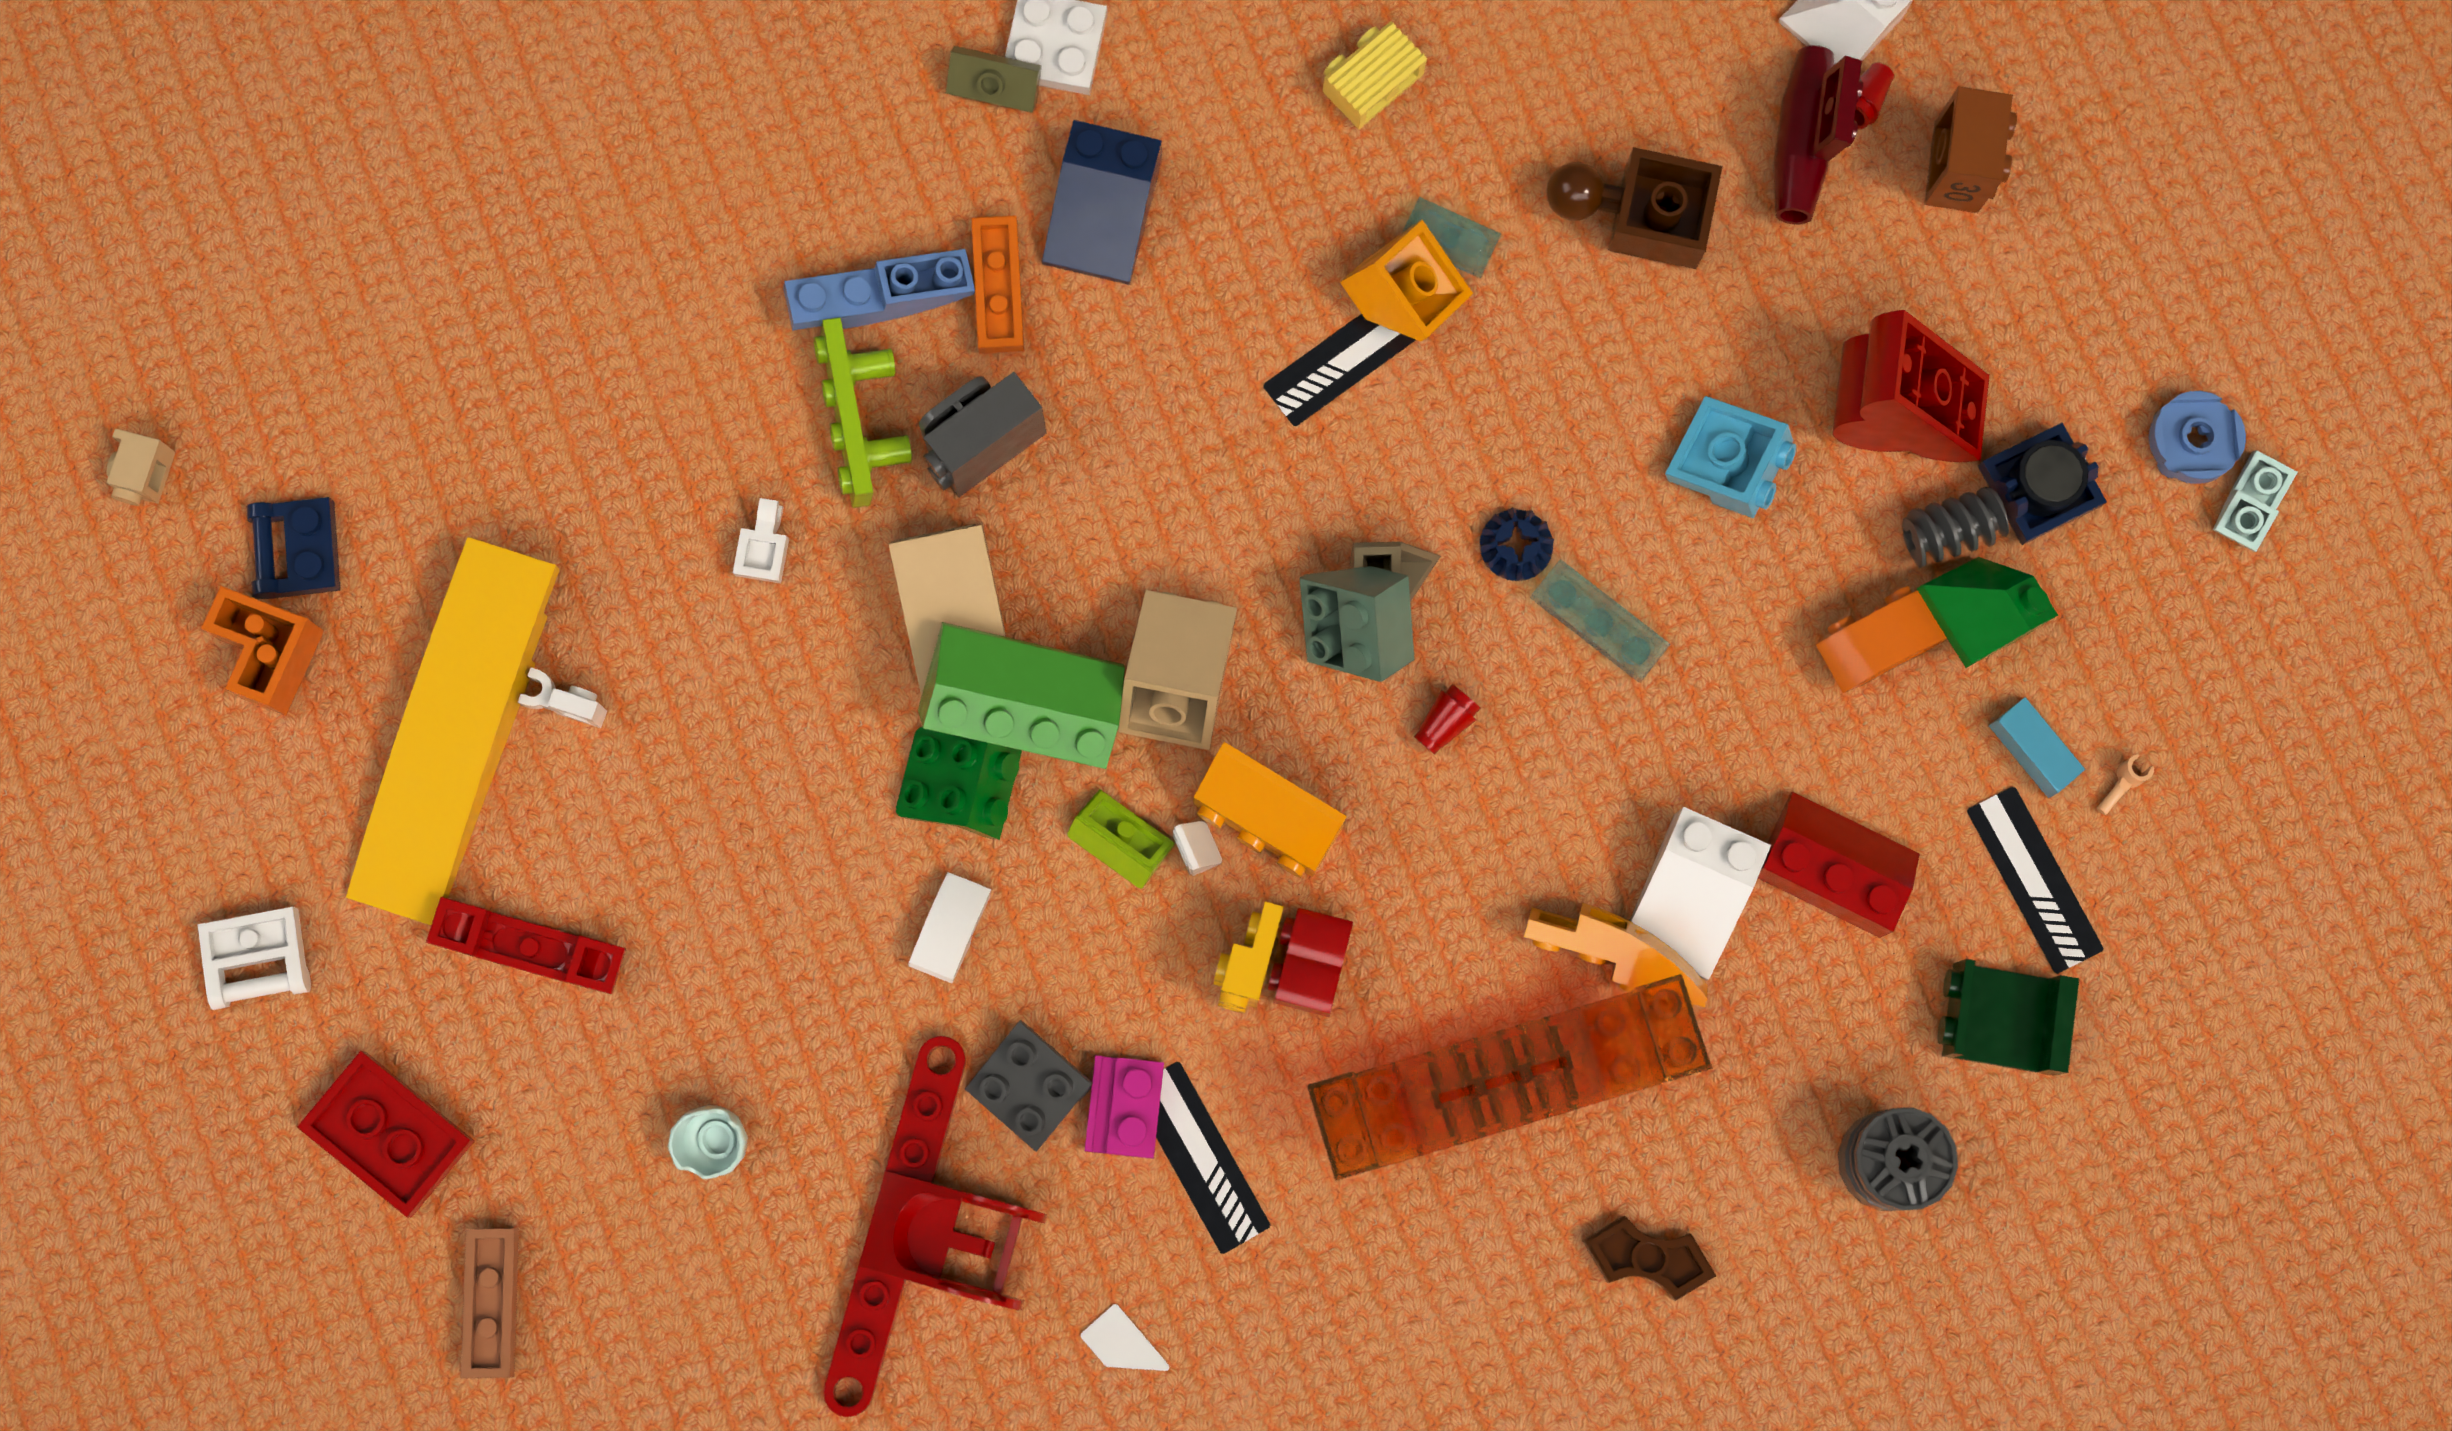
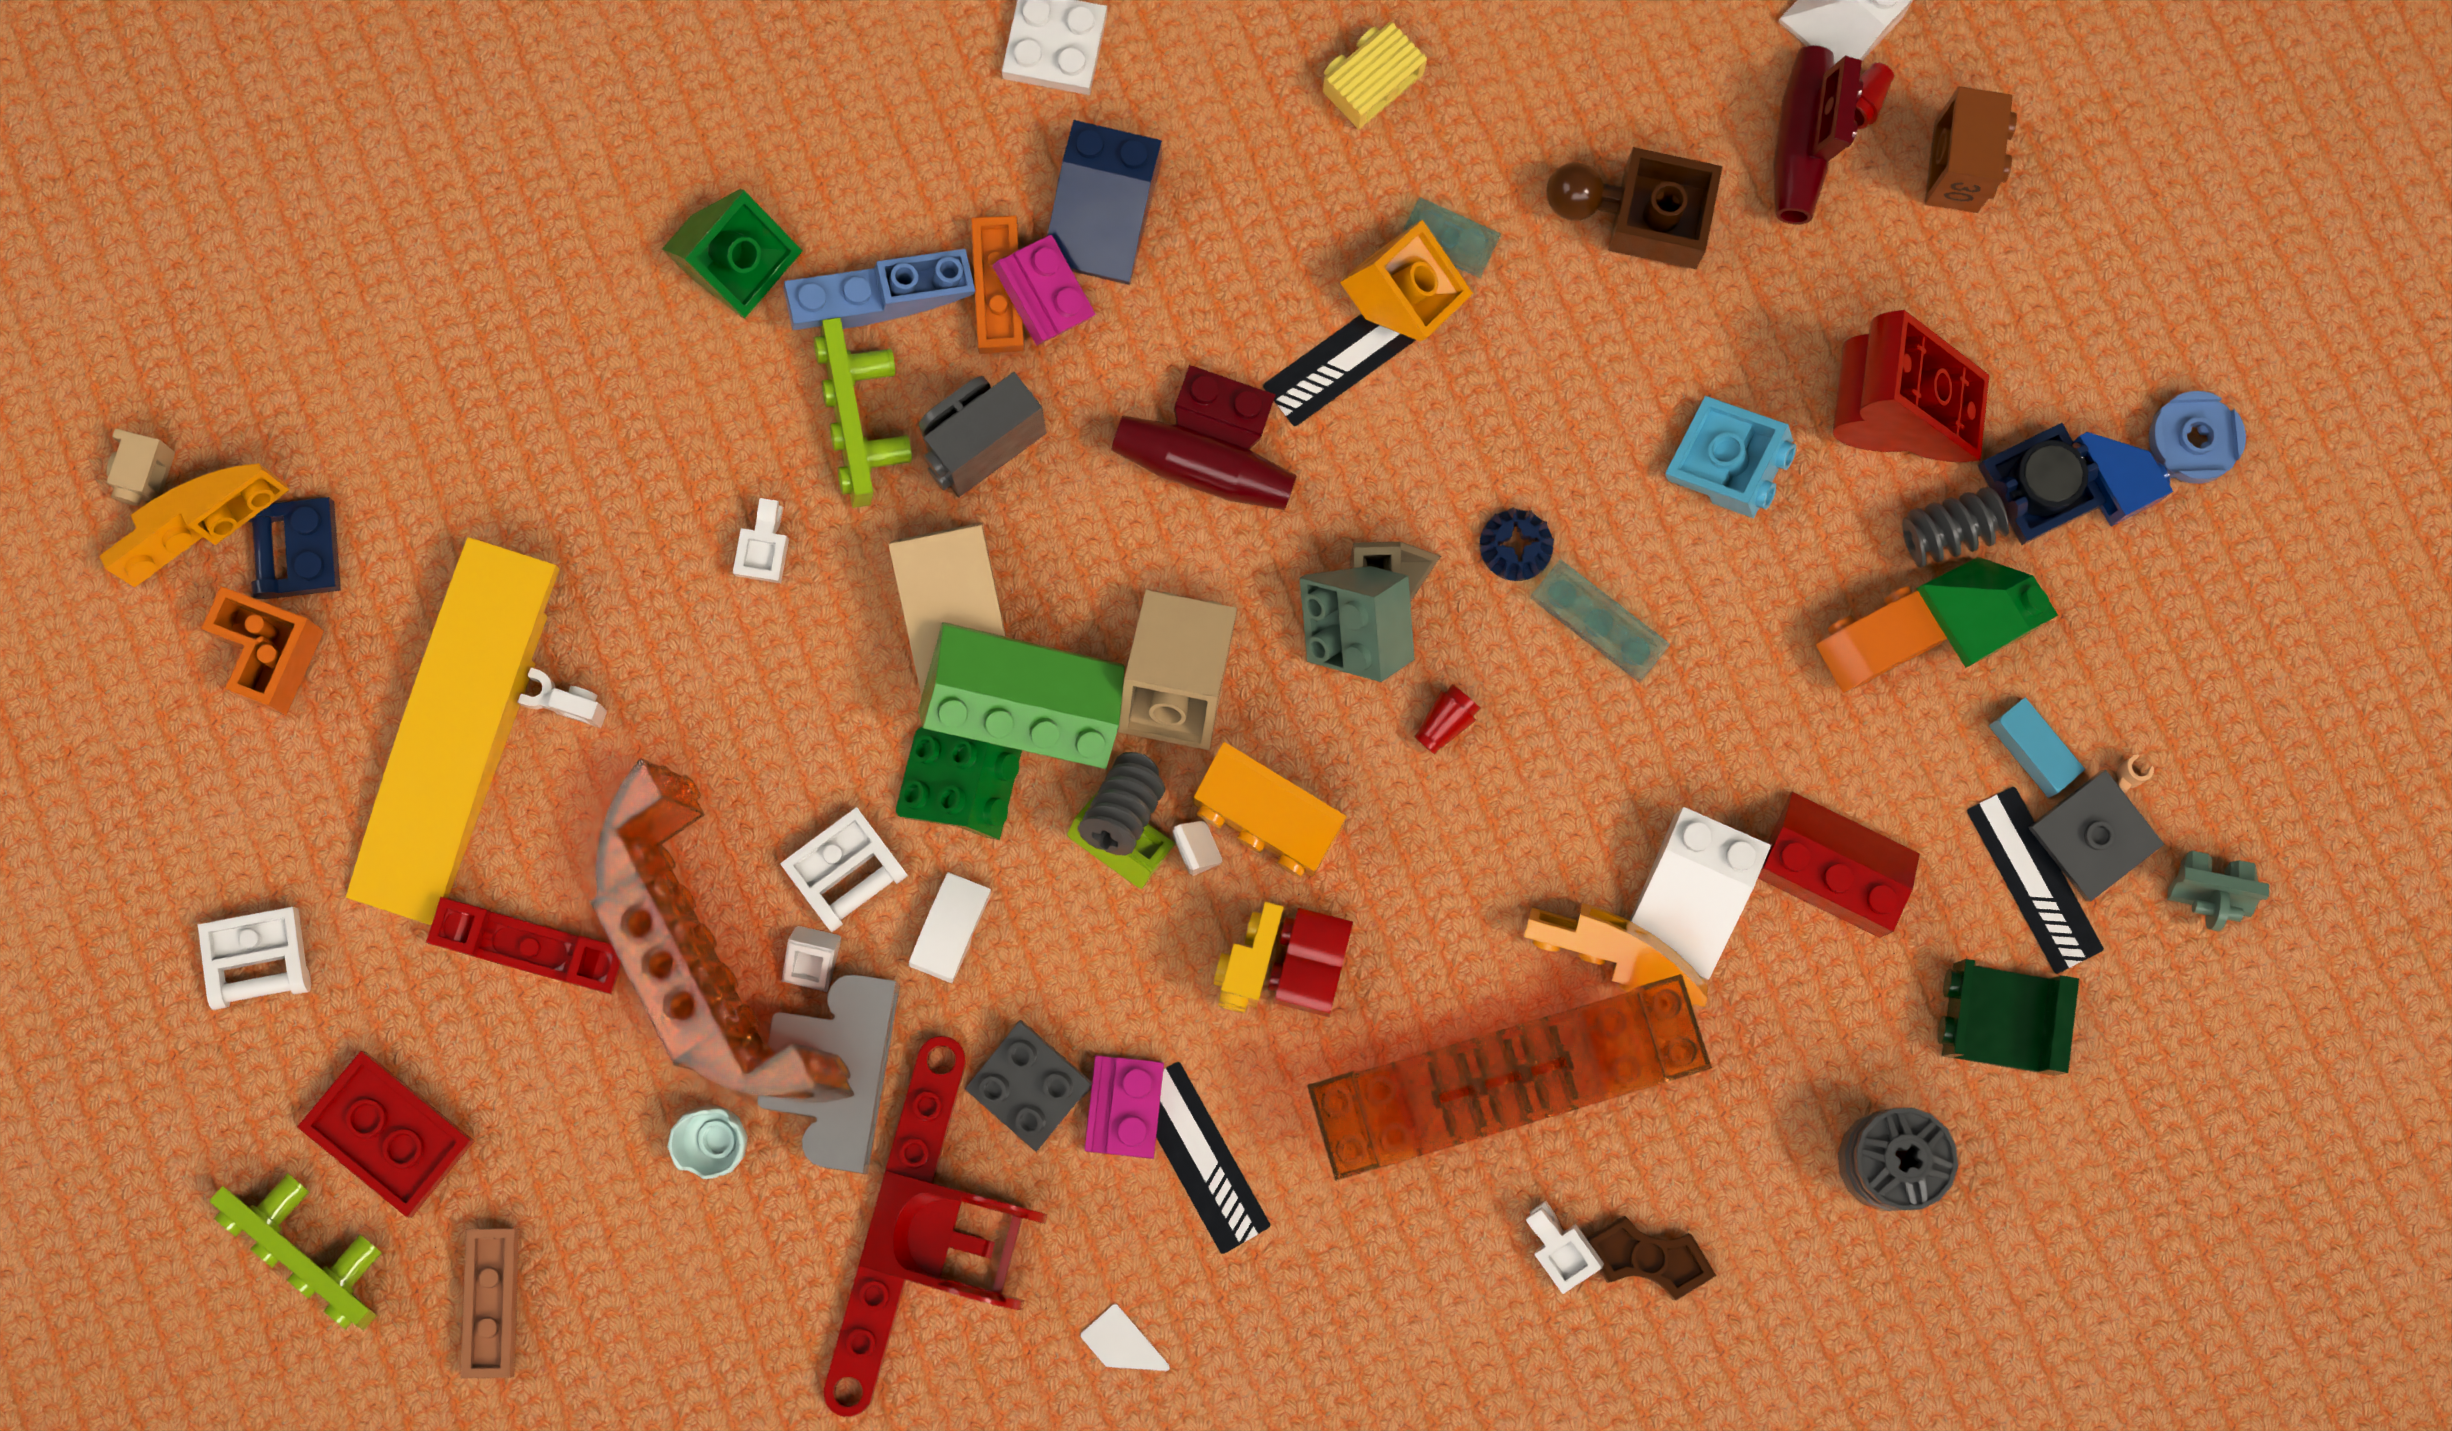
olive plate [946,46,1042,113] -> none
light aqua slope [2213,450,2298,552] -> none
none -> light orange slope [99,463,289,588]
none -> lime plate [209,1173,382,1331]
none -> clear orange slope [590,758,855,1103]
none -> green slope [662,189,803,319]
none -> light grey brick [756,975,900,1174]
none -> white plate [780,807,908,932]
none -> white slope [781,926,841,992]
none -> dark pink plate [992,234,1096,346]
none -> dark grey piece [1077,752,1165,855]
none -> dark red plate [1111,365,1297,510]
none -> white plate [1526,1200,1604,1294]
none -> dark grey plate [2028,770,2164,902]
none -> blue slope [2073,432,2173,527]
none -> sand green hips [2167,851,2269,932]

